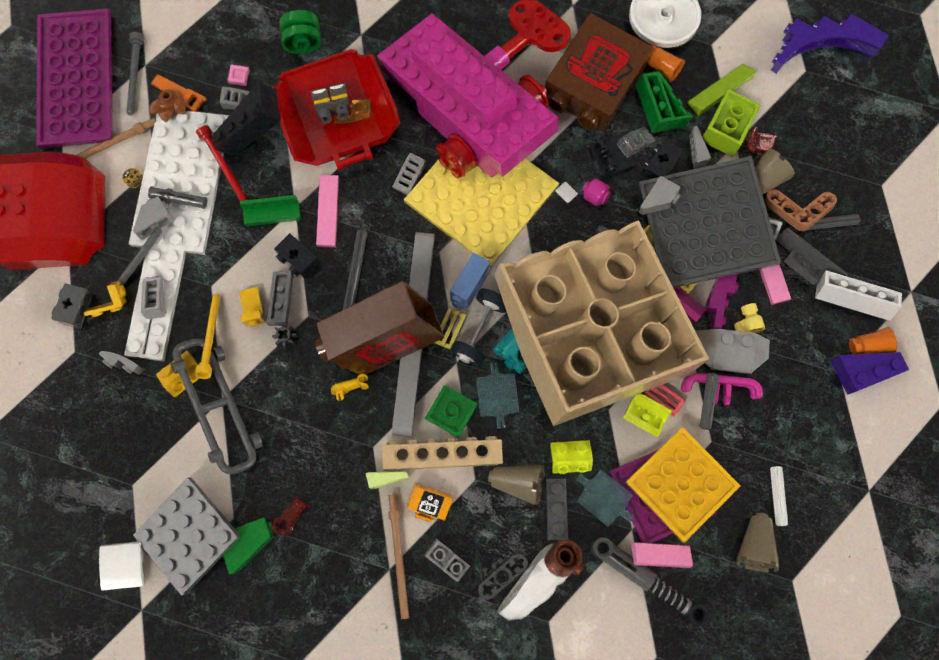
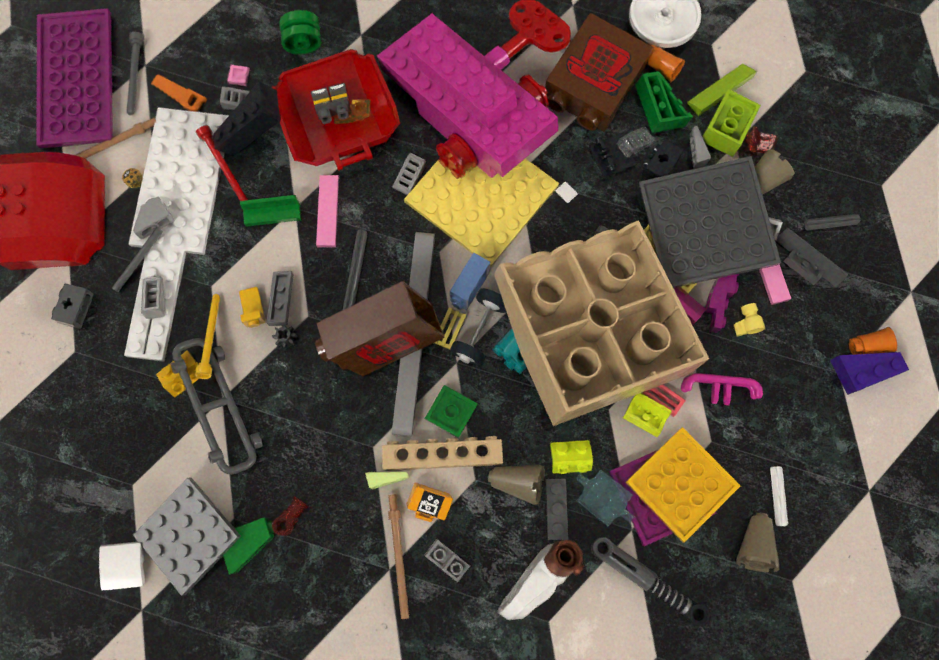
yellow bracket [84,281,127,317] -> none
light grey slope [99,351,144,375] -> none
dark grey pin [148,186,207,209] -> none
dark orange plate [149,90,186,123] -> none
black brick [274,233,320,278] -> none
yellow piece [331,374,369,401] -> none
clear light blue plate [476,362,519,429] -> none
dark grey beam [478,554,528,600] -> none
dark pink head [582,178,611,206] -> none
bright pink tile [632,543,693,568] -> none
light grey slope [639,176,681,215] -> none
light grey wedge [695,329,770,374] -> none
dark grey axle [700,373,719,430] -> none
nougat beam [764,190,837,231] -> none
dark purple arch [771,13,889,74] -> none
white brick [815,270,902,321] -> none

